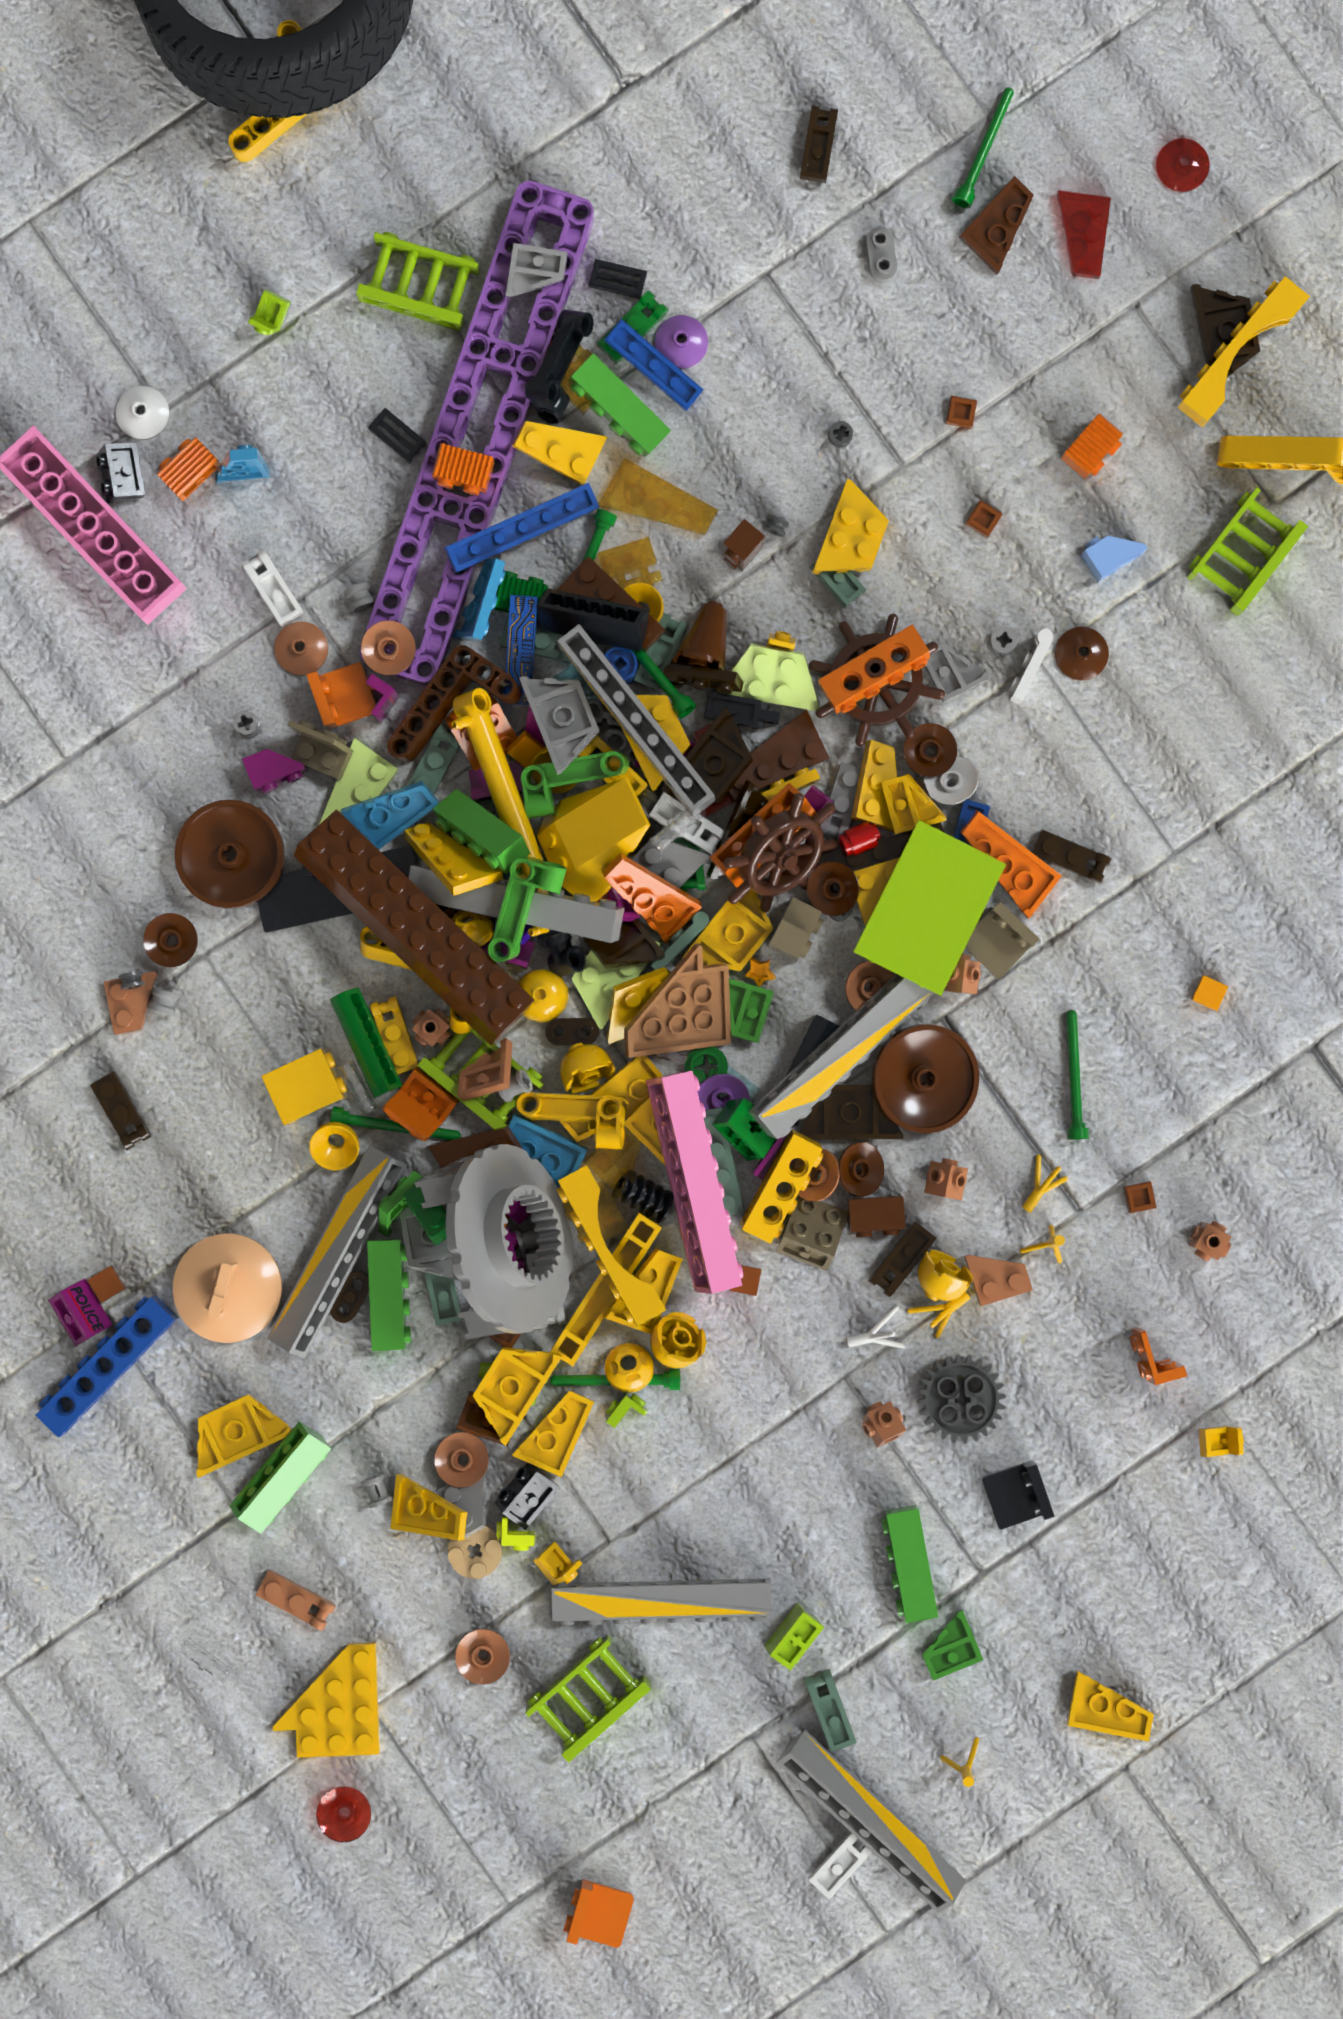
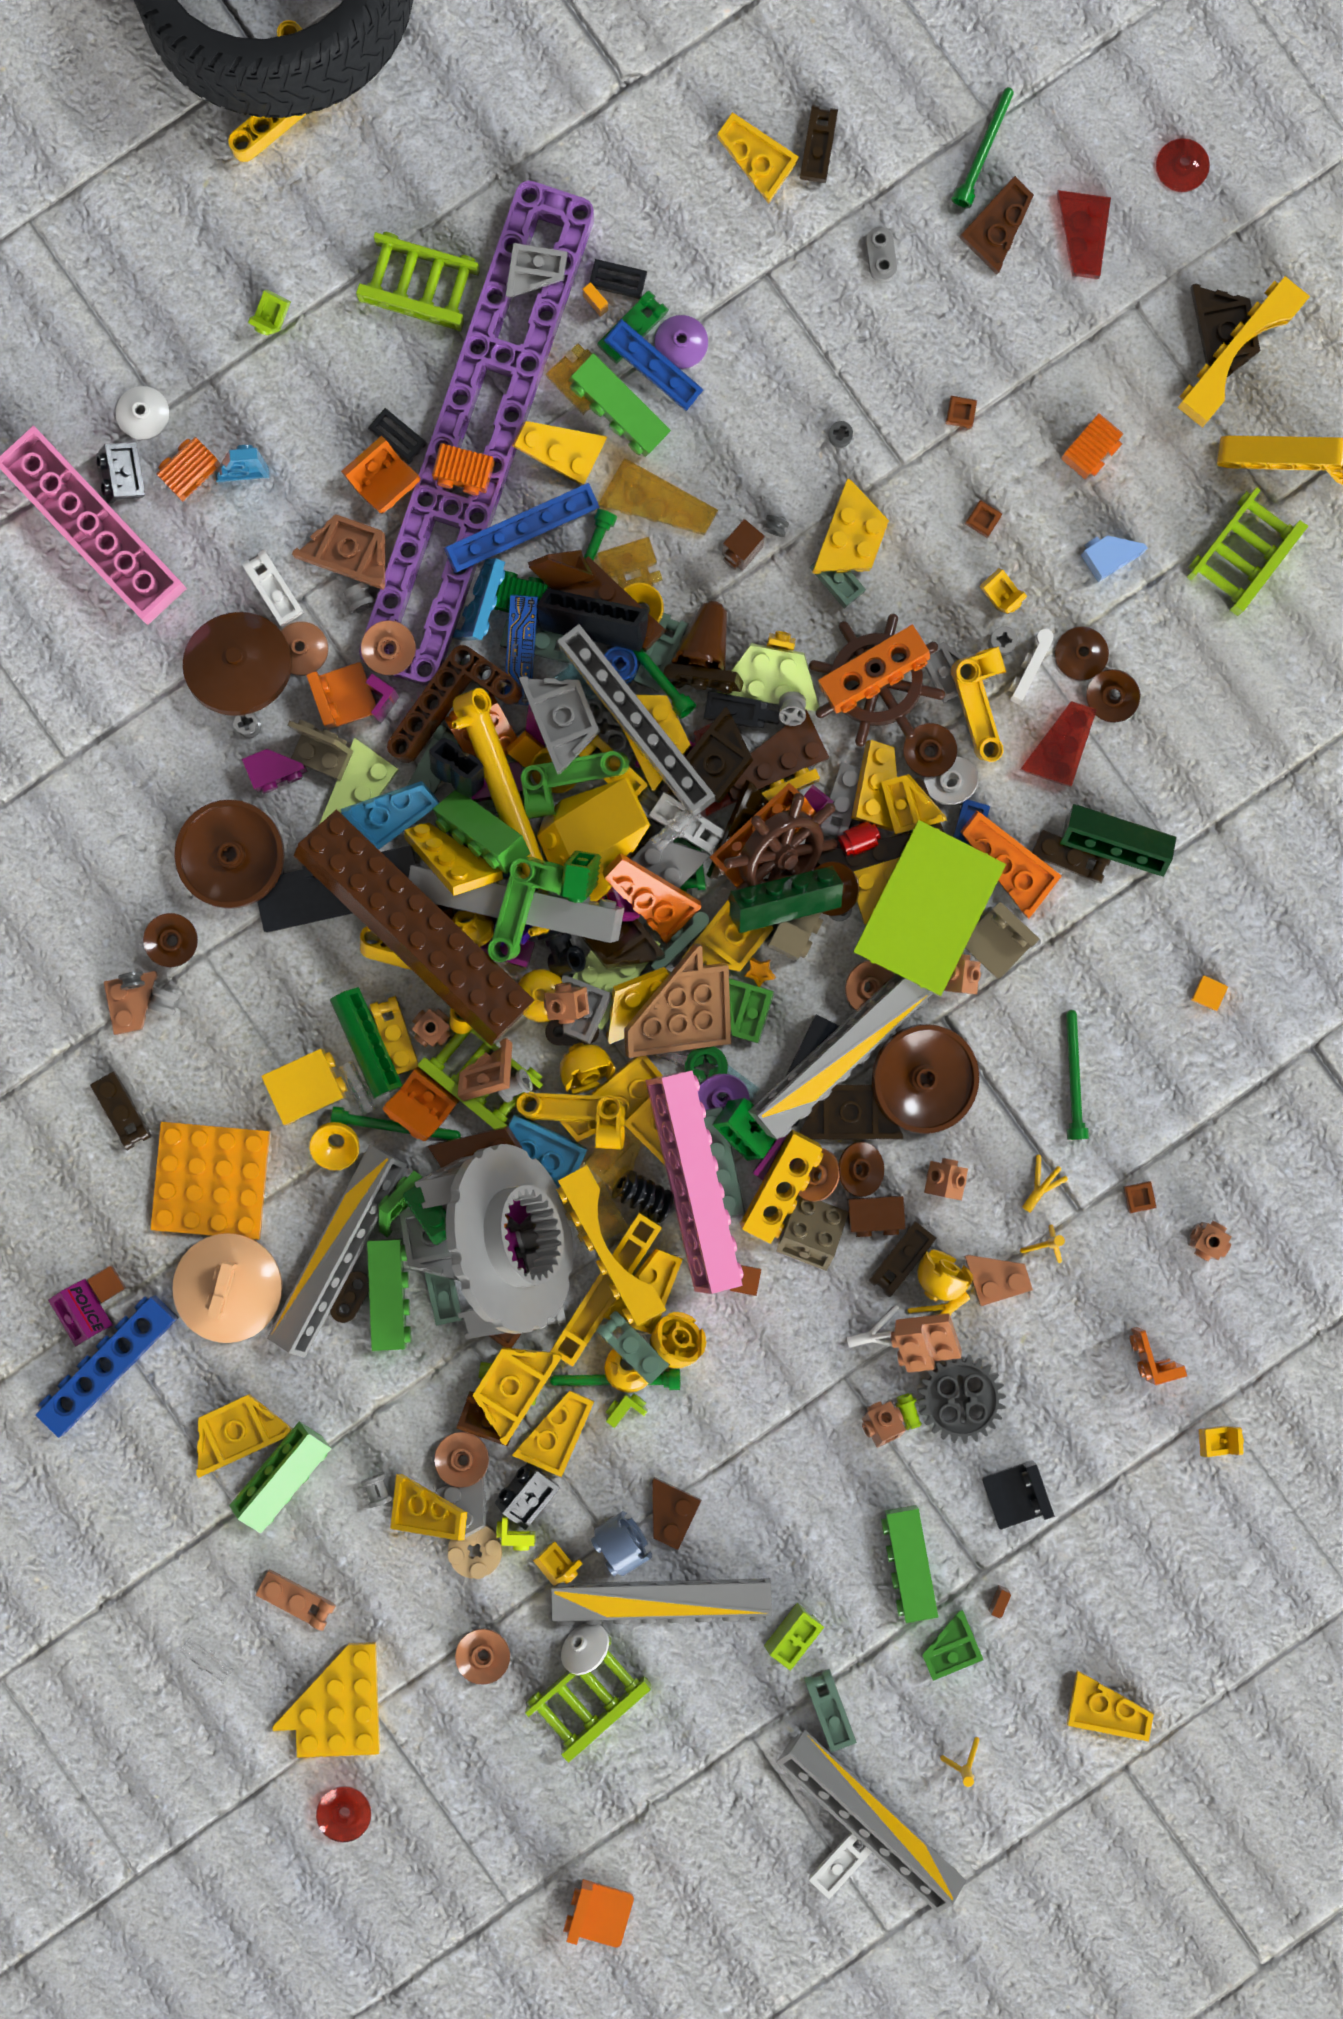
black piece [525,309,594,424] -> none
none -> light orange plate [151,1122,271,1240]
none -> reddish brown dish [183,612,292,716]
none -> nougat wing [292,514,385,590]
none -> orange bracket [341,436,420,513]
none -> black brick [429,738,484,798]
none -> reddish brown slope [528,550,594,590]
none -> nougat brick [544,983,590,1024]
none -> green brick [560,851,602,903]
none -> white dish [561,1623,609,1675]
none -> light grey wing [562,975,612,1044]
none -> light orange tile [582,282,608,317]
none -> sand blue brick [591,1511,652,1576]
none -> sand green plate [596,1311,669,1385]
none -> reddish brown wing [652,1477,702,1550]
none -> yellow wing [717,112,799,204]
none -> dark green brick [729,866,843,933]
none -> light grey wheel [779,691,806,726]
none -> nougat plate [891,1313,962,1373]
none -> lime pin [895,1393,922,1430]
none -> yellow piece [951,646,1006,762]
none -> yellow bracket [979,568,1027,614]
none -> dark orange tile [988,1585,1011,1619]
none -> clear red wing [1019,701,1097,787]
none -> dark green brick [1060,804,1177,877]
none -> reddish brown dish [1087,669,1141,723]

